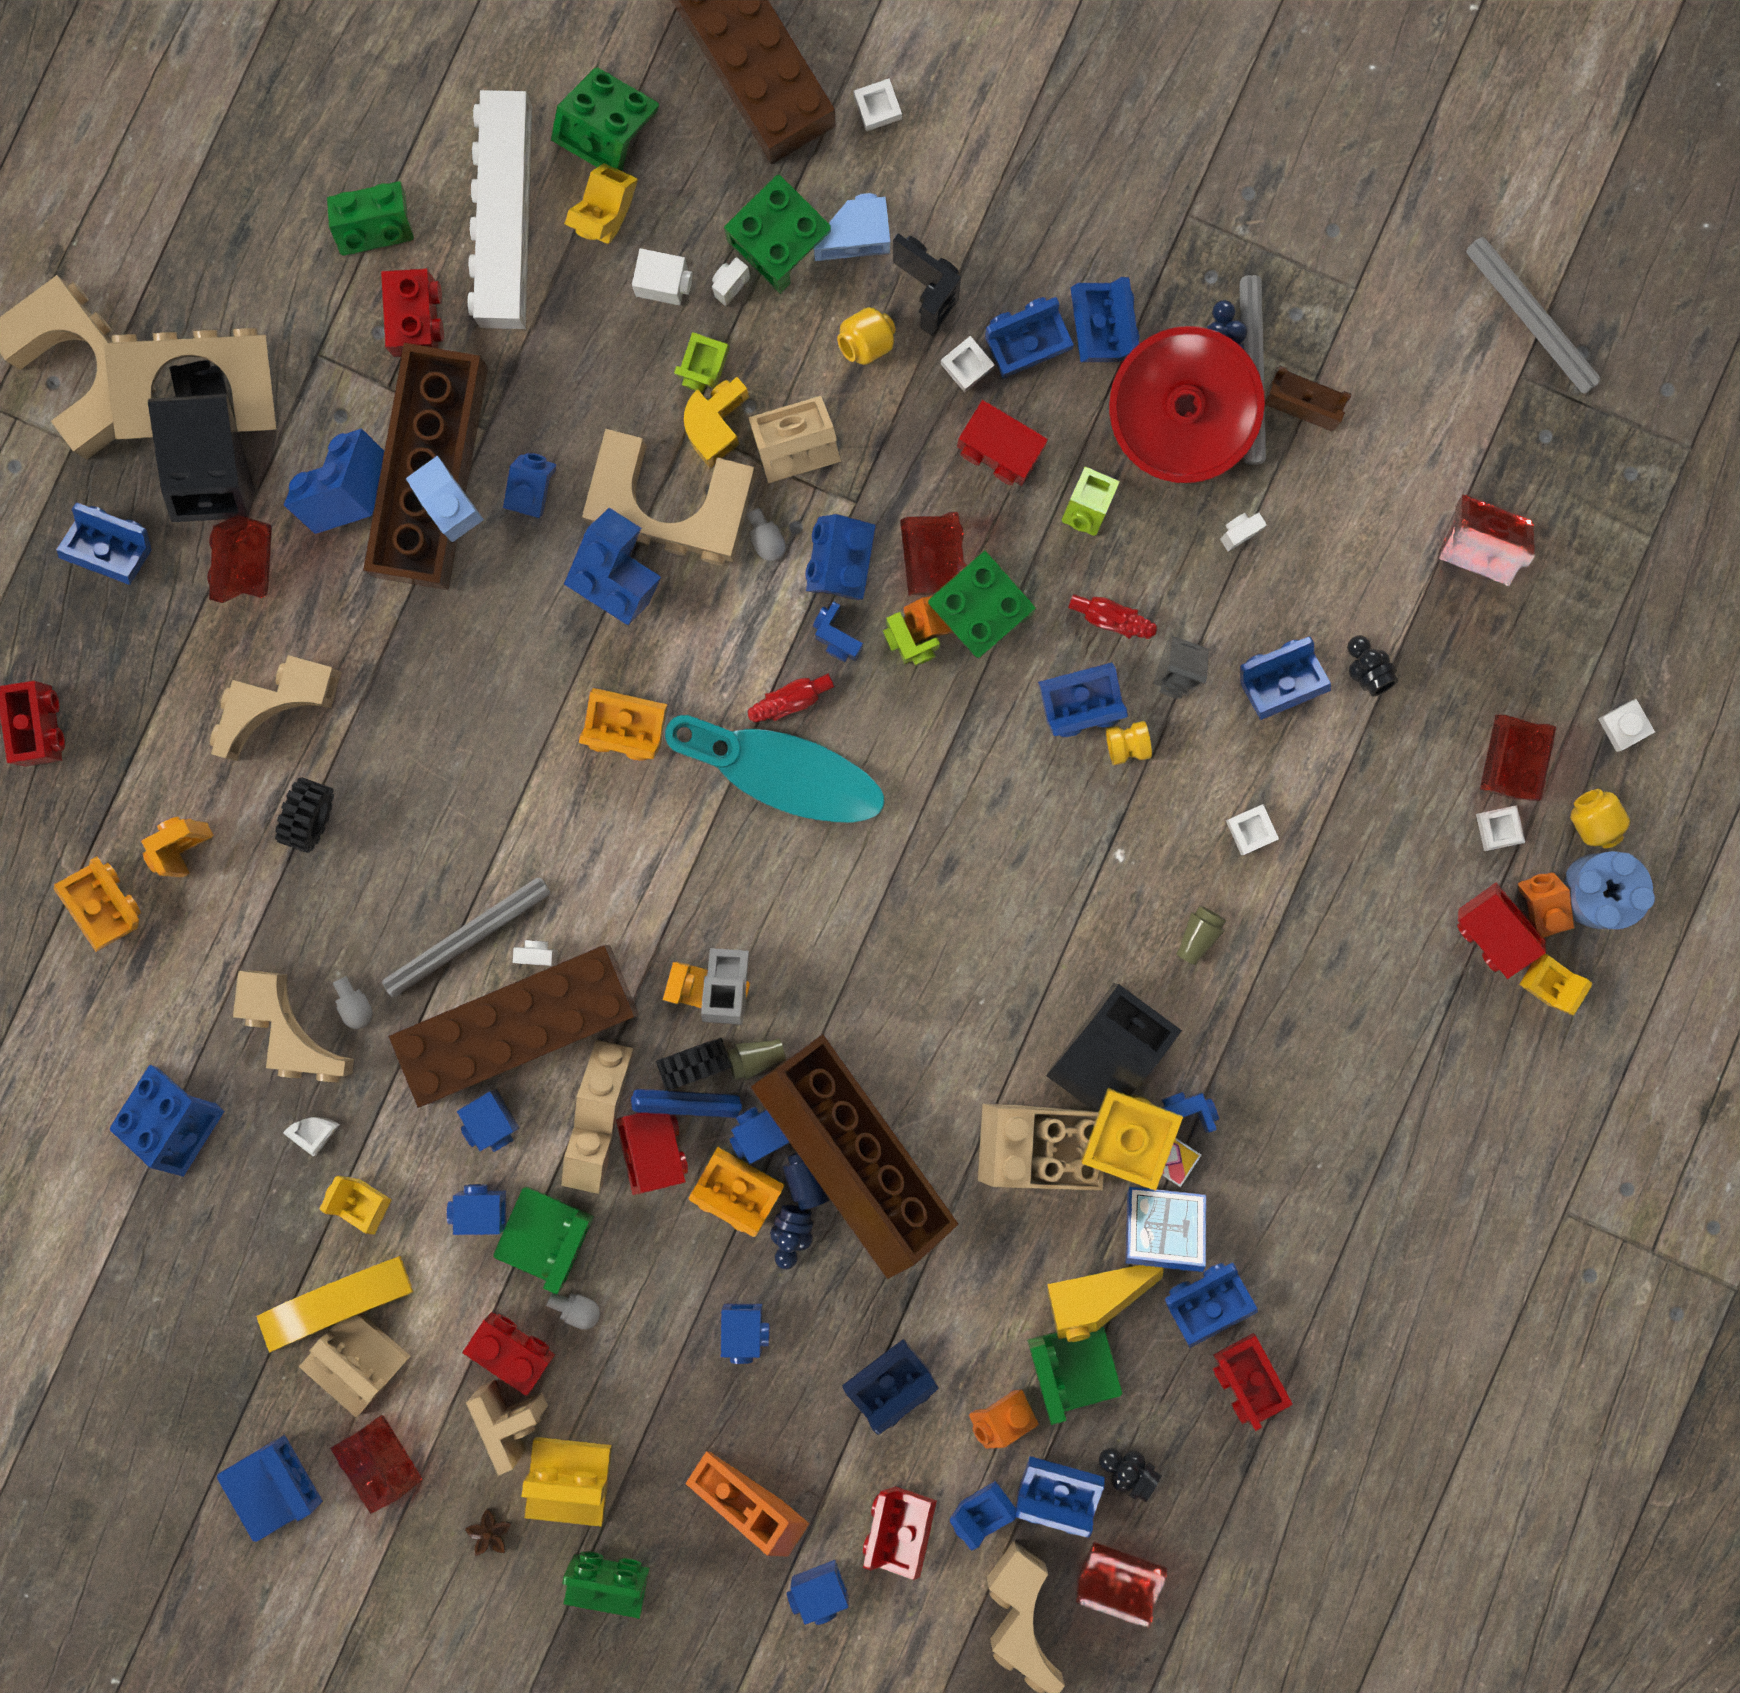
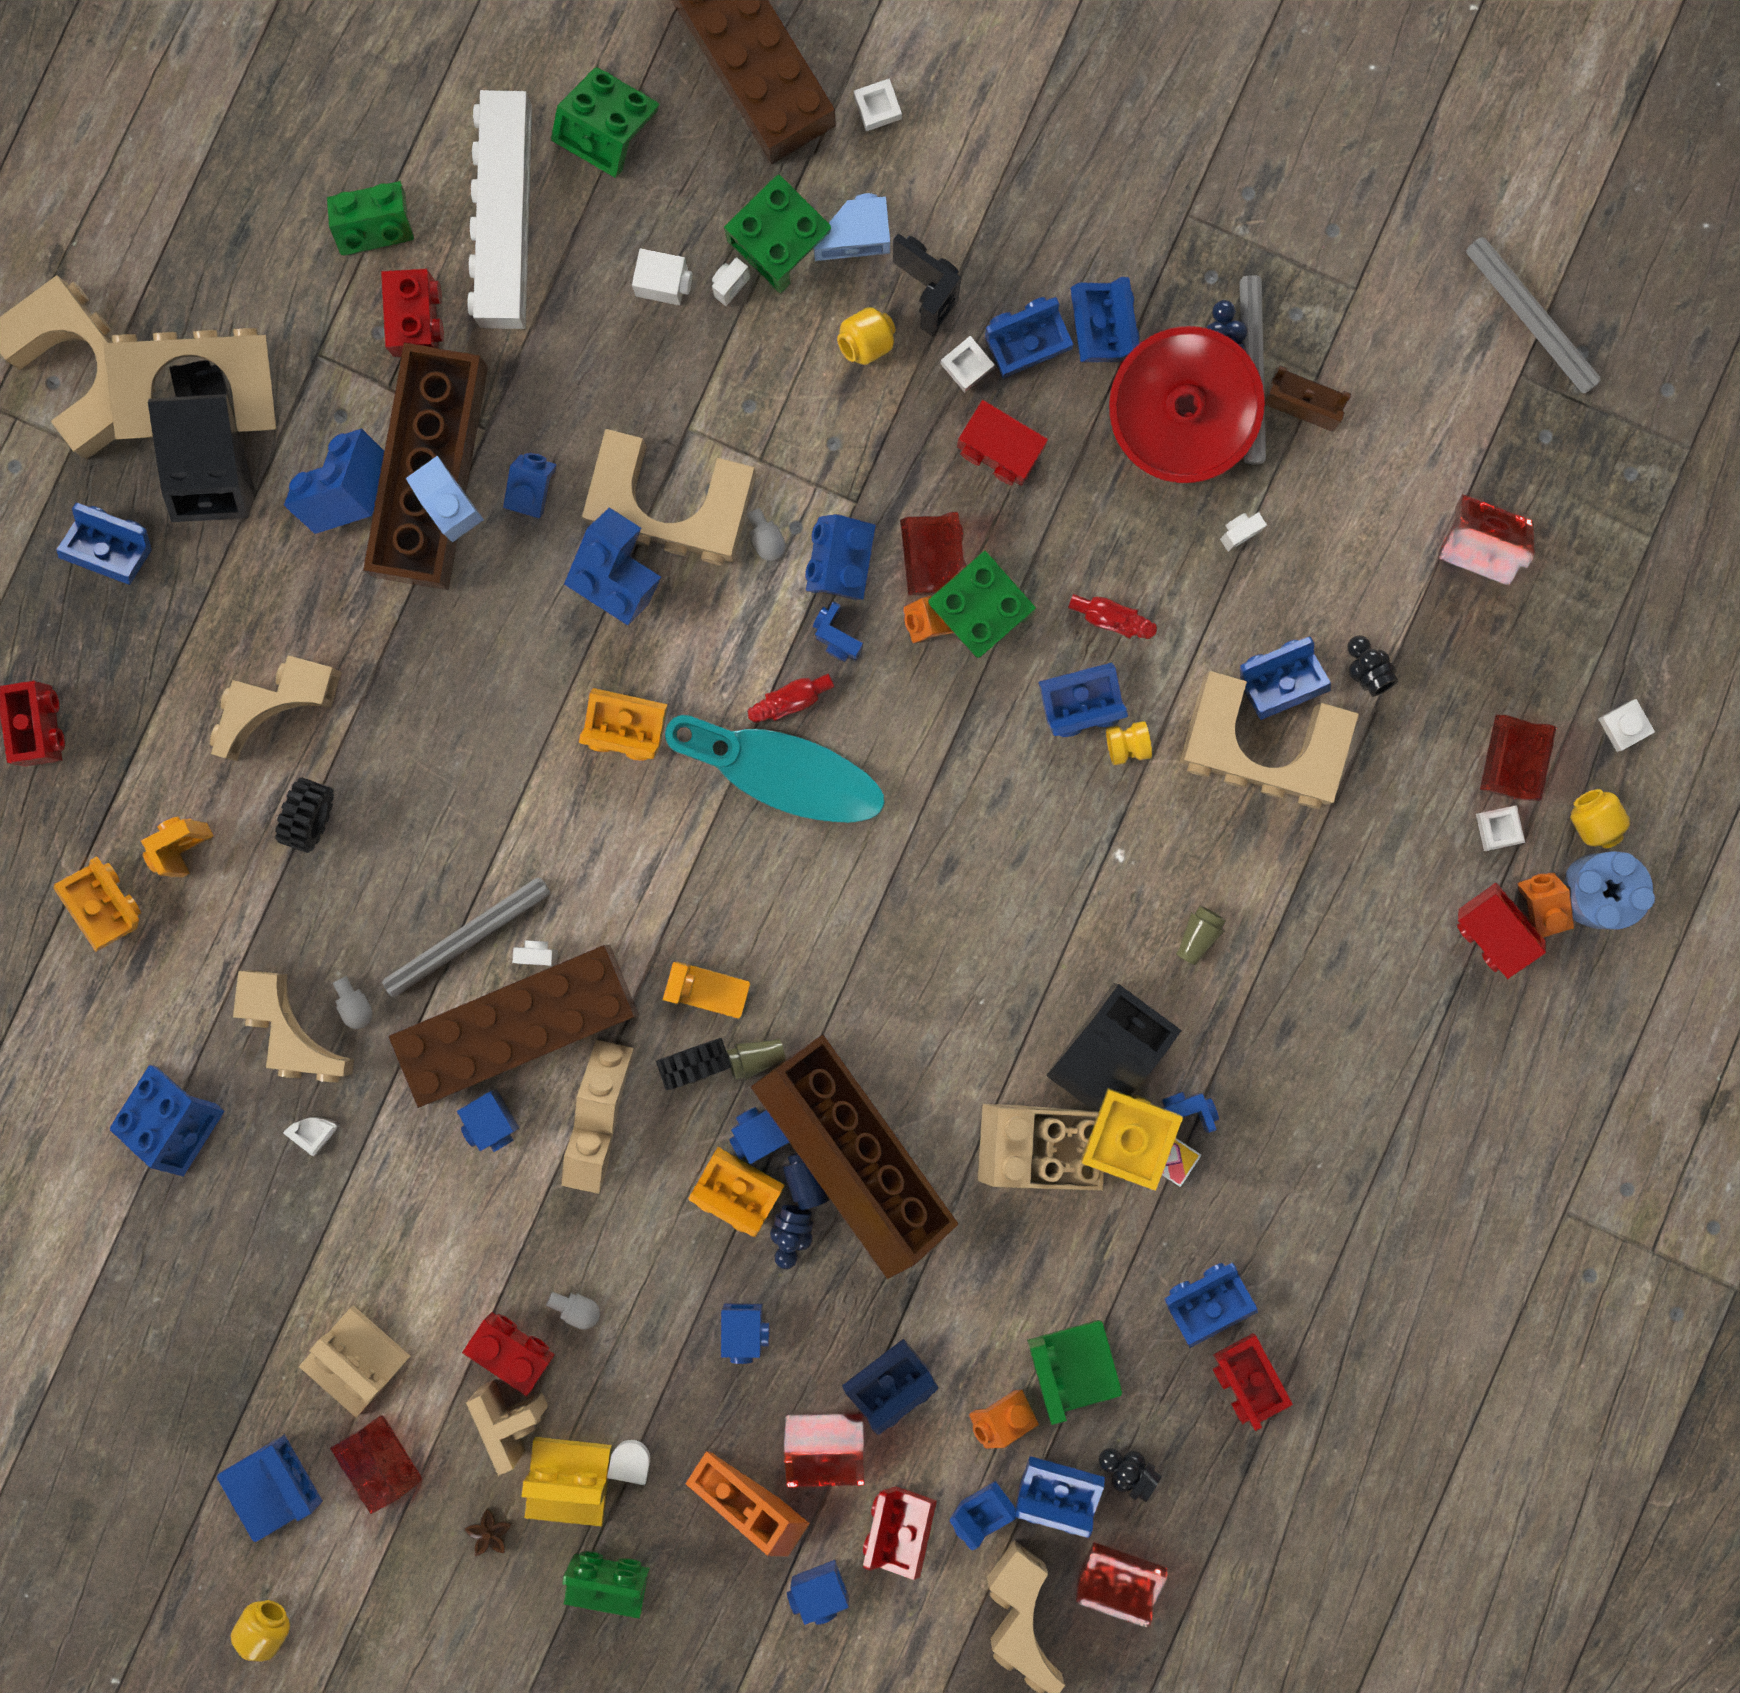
clear red bracket [207,515,272,603] -> none
yellow slope [256,1256,414,1353] -> none
yellow bracket [320,1176,392,1235] -> none
blue brick [447,1184,506,1235] -> none
green bracket [493,1186,595,1295] -> none
yellow brick [564,163,638,244] -> none
red brick [616,1113,688,1195] -> none
blue axle [631,1089,742,1118] -> none
lime bracket [674,332,730,393] -> none
yellow brick [684,377,749,468] -> none
light grey brick [701,948,749,1025] -> none
tan bracket [748,396,841,483] -> none
lime bracket [882,612,940,666] -> none
yellow slope [1047,1265,1164,1342] -> none
lime bracket [1062,467,1120,536] -> none
tile [1125,1187,1206,1272] -> none
dark grey slope [1152,636,1209,699] -> none
white plate [1226,804,1279,855] -> none
yellow bracket [1519,954,1592,1015] -> none
none -> yellow head [231,1600,290,1662]
none -> white tile [607,1440,650,1485]
none -> clear red bracket [784,1414,864,1487]
none -> tan arch [1179,671,1359,809]

